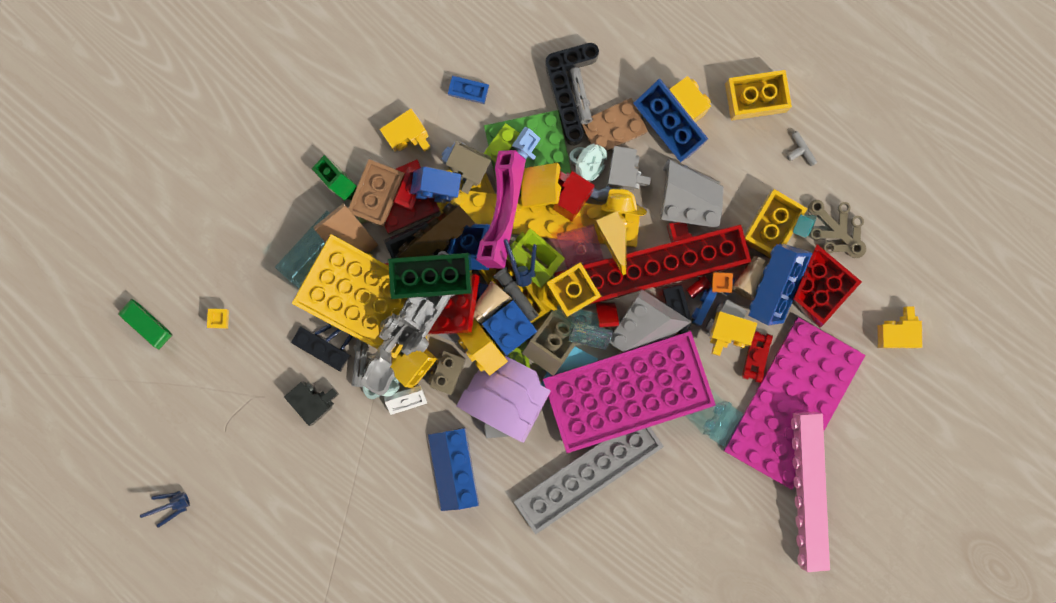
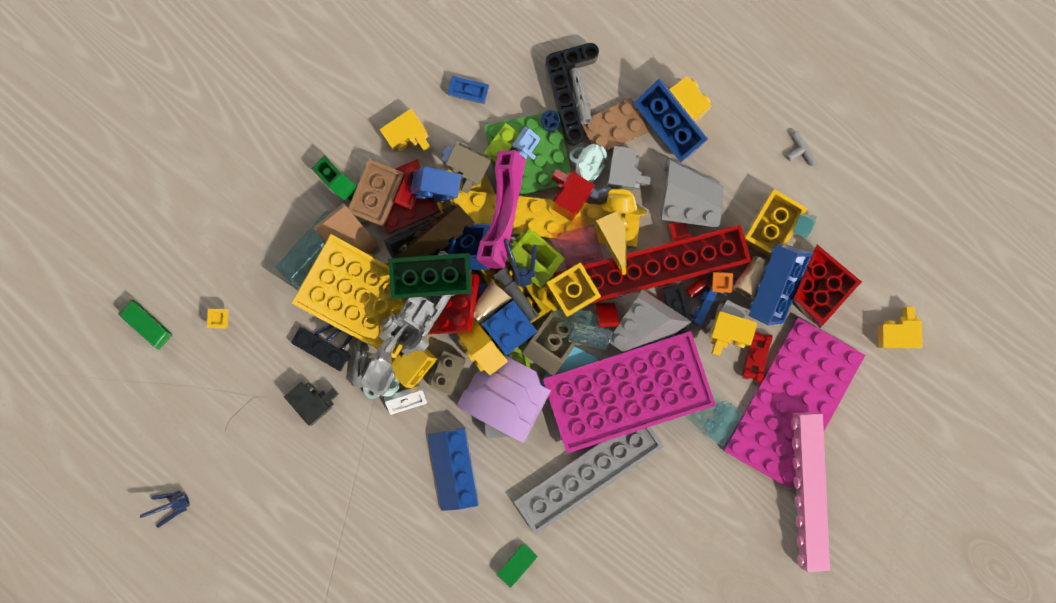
yellow slope [521,163,561,208] -> none
yellow brick [725,70,792,121] -> none
dark tan plant [808,200,866,258] -> none
none -> green slope [496,543,538,588]
none -> dark blue wheel [541,110,560,132]

